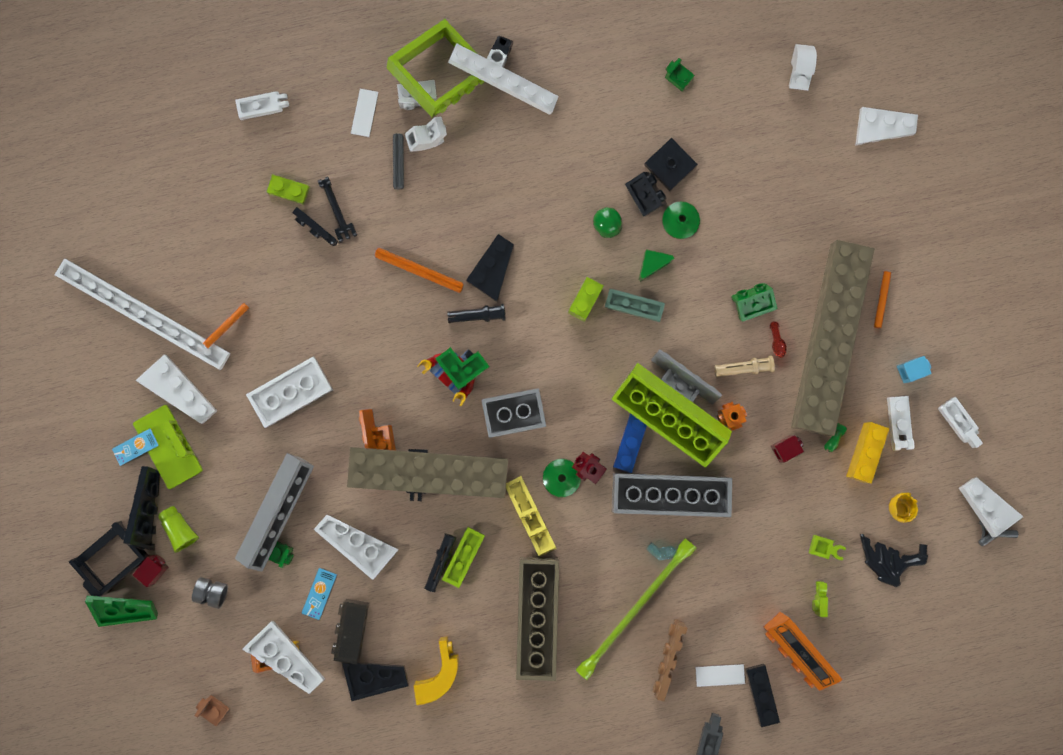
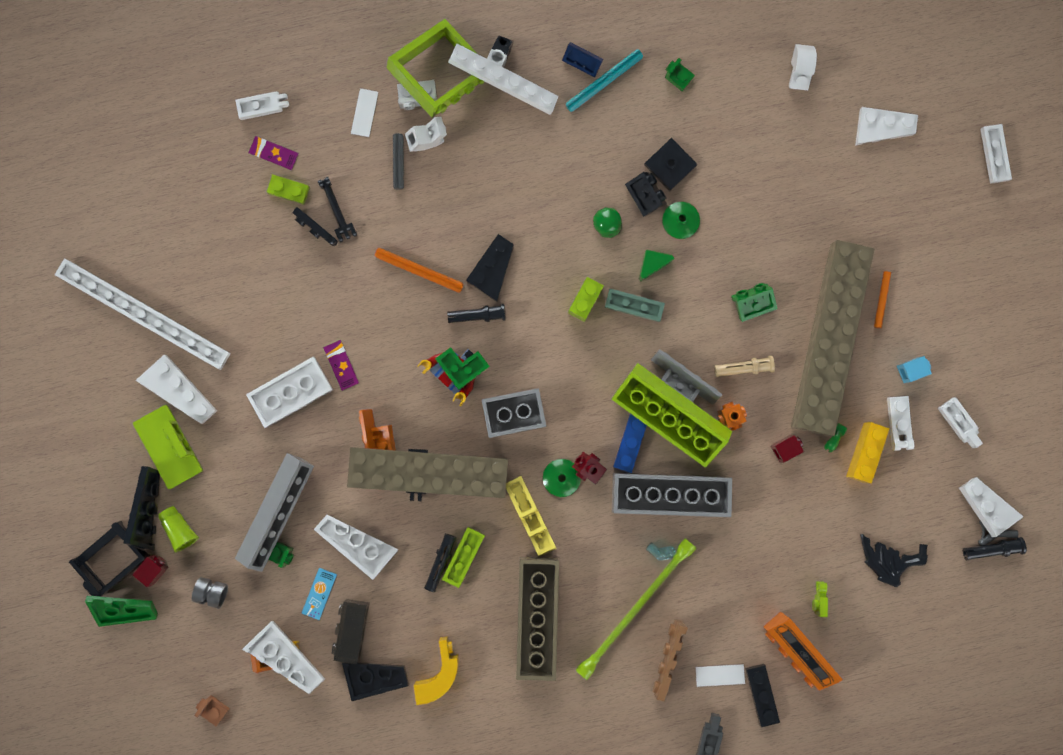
medium azure sticker [112,428,159,466] -> none
orange bar [202,303,249,349] -> none
clear red piece [769,321,787,358] -> none
lime plate [808,534,846,560] -> none
yellow hair [889,493,918,523] -> none
none -> magenta sticker [248,136,299,170]
none -> magenta sticker [323,340,359,390]
none -> dark blue plate [562,42,604,78]
none -> teal axle [566,49,643,112]
none -> black pin [962,537,1027,561]
none -> white plate [980,124,1012,184]

